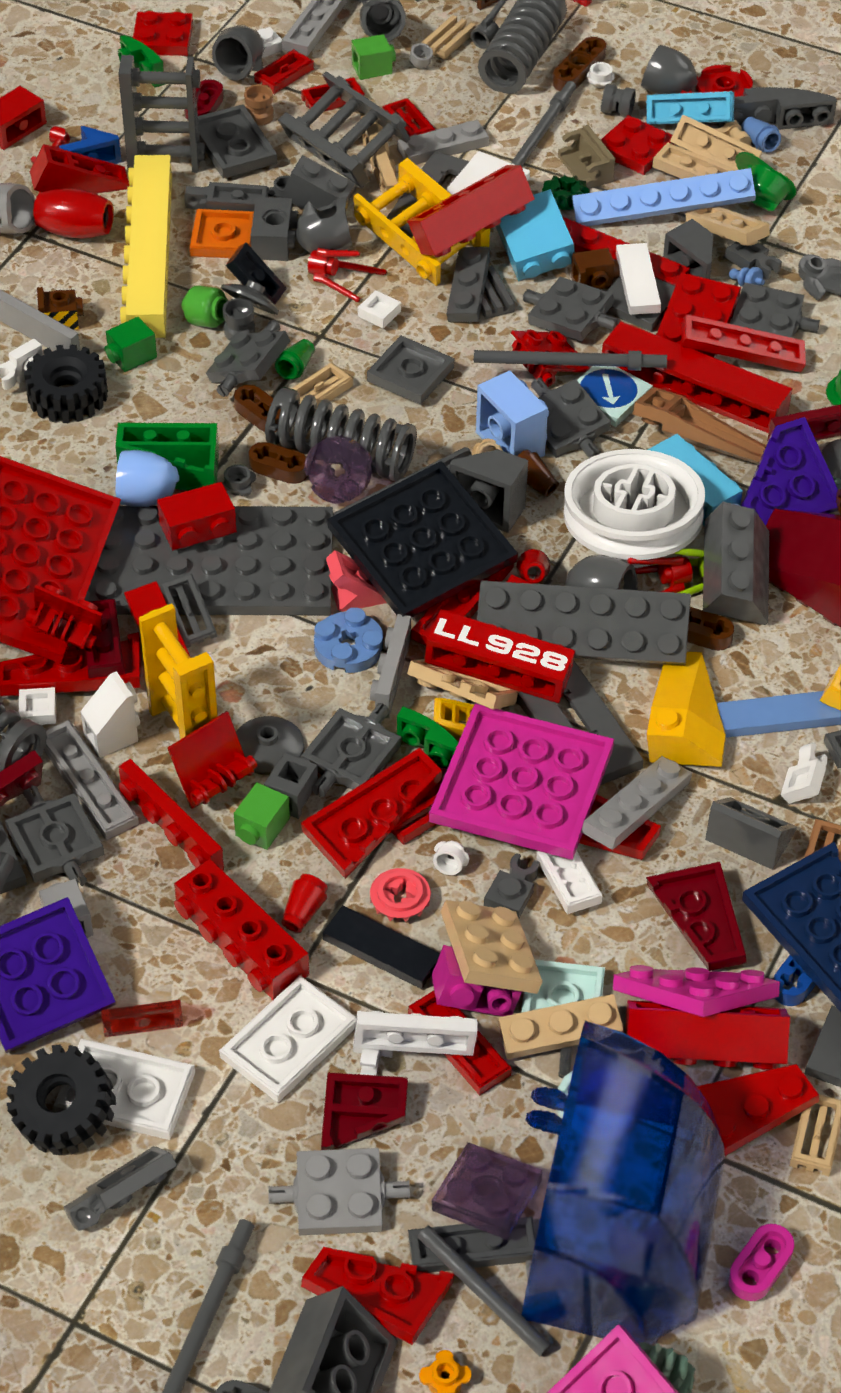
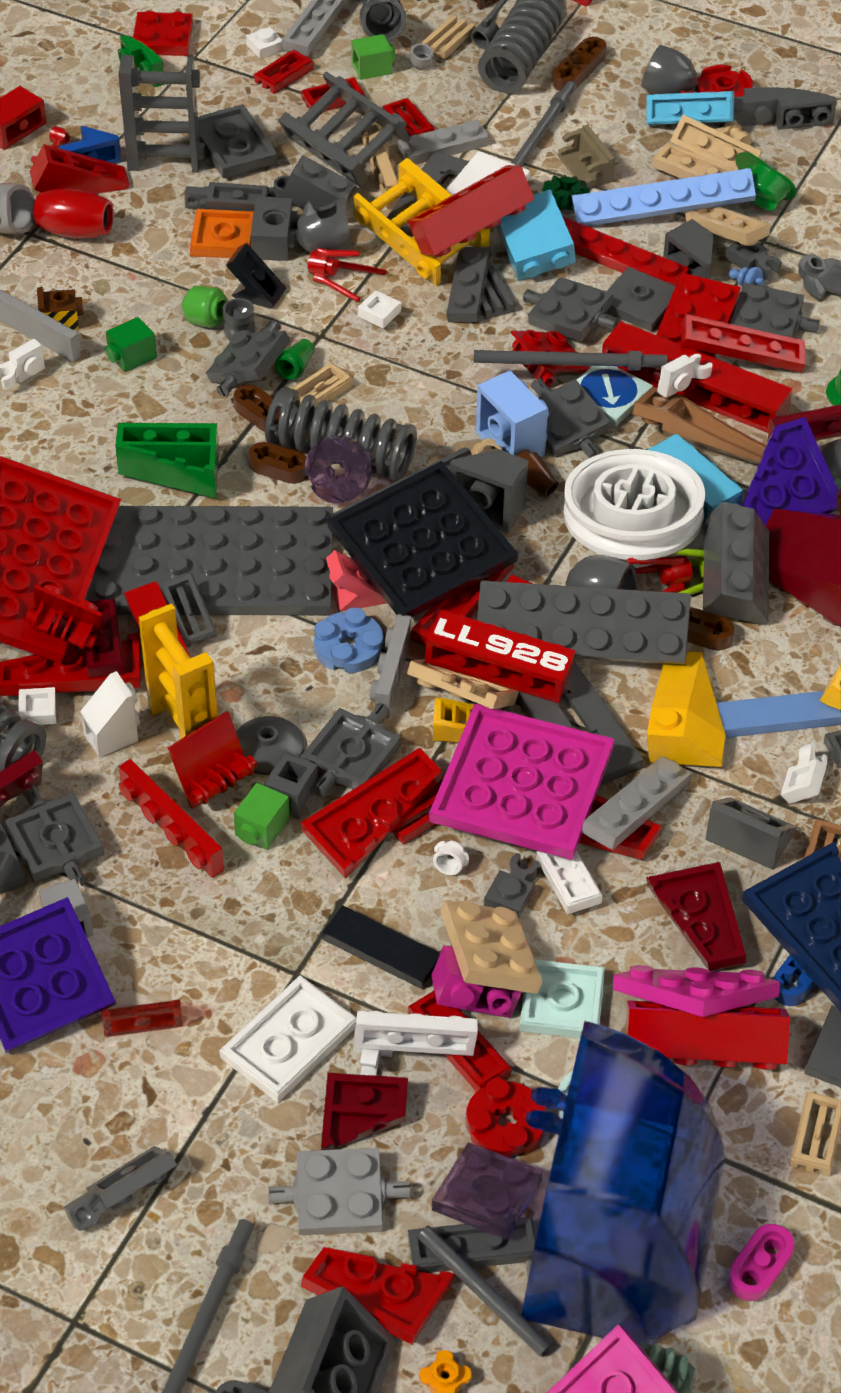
black tyre [6,1044,116,1155] -> none
black tyre [24,345,108,423] -> none
light grey tile [44,720,139,841] -> none
white tile [54,1039,195,1140] -> none
light blue piece [115,450,179,507] -> none
light yellow brick [120,155,172,338] -> none
red brick [157,481,237,551] -> none
red brick [174,859,309,1000] -> none
dark red plate [184,79,224,120] -> none
dark grey piece [212,25,264,81] -> none
dark grey dish [221,280,279,315] -> none
dark grey plate [222,465,256,496] -> none
medium nougat wheel [244,84,274,126] -> none
red cone [281,874,328,933] -> none
dark grey plate [367,335,455,405] -> none
coral gear [370,868,431,922] -> none
green slope [397,706,458,769] -> none
tan plate [498,994,624,1060] -> none
red cone [516,549,550,583] -> none
dark grey leg [558,1046,572,1078] -> none
reddish brown brick [571,248,620,289] -> none
white plate [587,62,615,88] -> none
dark grey wheel [601,83,636,117] -> none
red plate [601,115,676,175] -> none
white tile [616,243,661,315] -> none
red wing [672,1064,819,1161] -> none
medium blue cone [741,117,781,152] -> none
none -> red plate [465,1078,547,1160]
none -> white plate [657,354,713,398]

